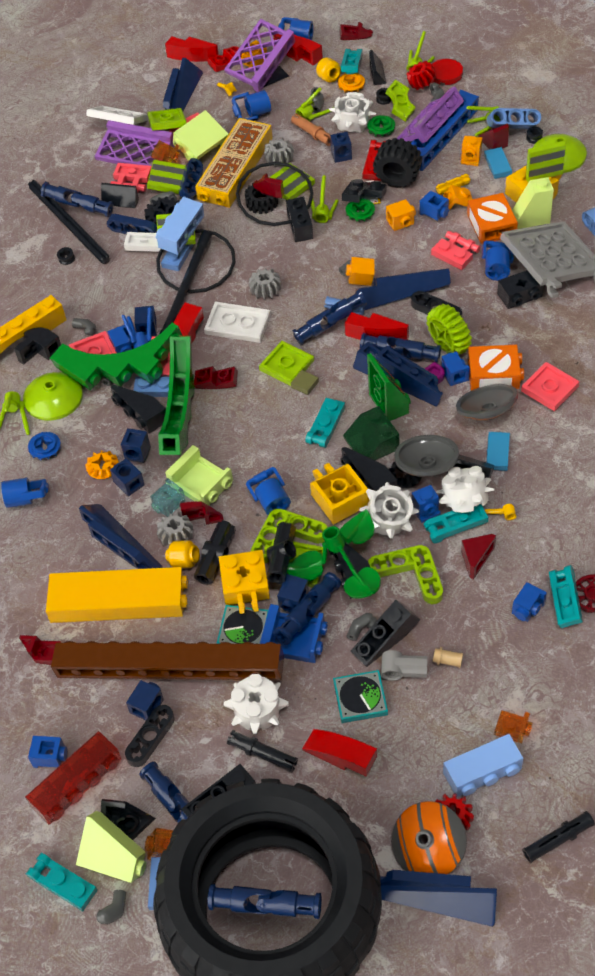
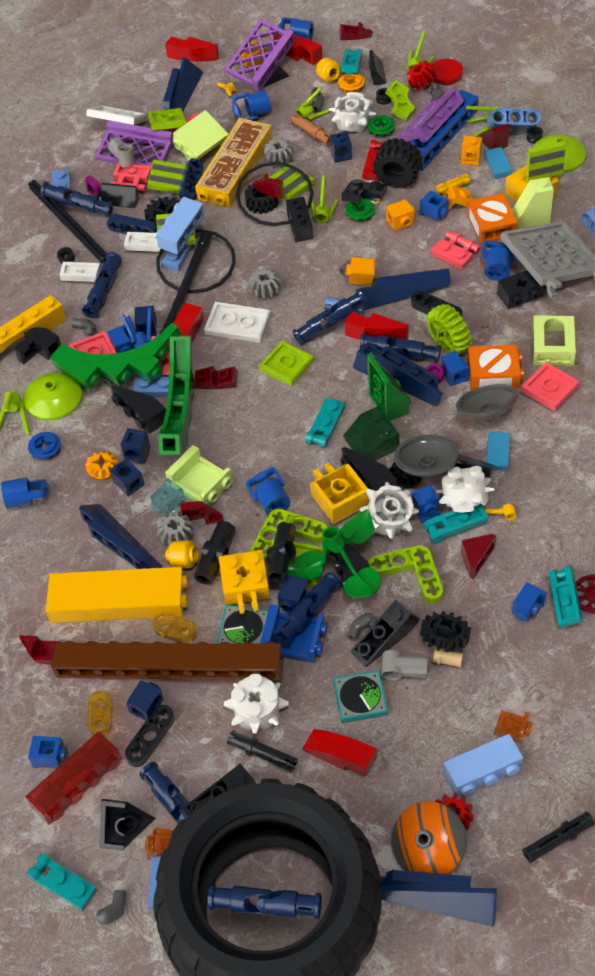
yellowish green slope [76,811,146,883] -> none
clear orange bracket [151,140,180,163] -> none
red slope [208,46,242,72] -> none
olive tile [291,370,319,395] -> none
none -> medium blue plate [52,169,71,199]
none -> white plate [59,262,100,282]
none -> dark blue piece [82,252,122,318]
none -> magenta tile [85,175,101,197]
none -> clear yellow plate [87,691,113,737]
none -> light grey piece [108,137,135,167]
none -> clear yellow plate [153,613,197,643]
none -> black gear [420,611,471,652]
none -> yellowish green panel [532,315,576,366]

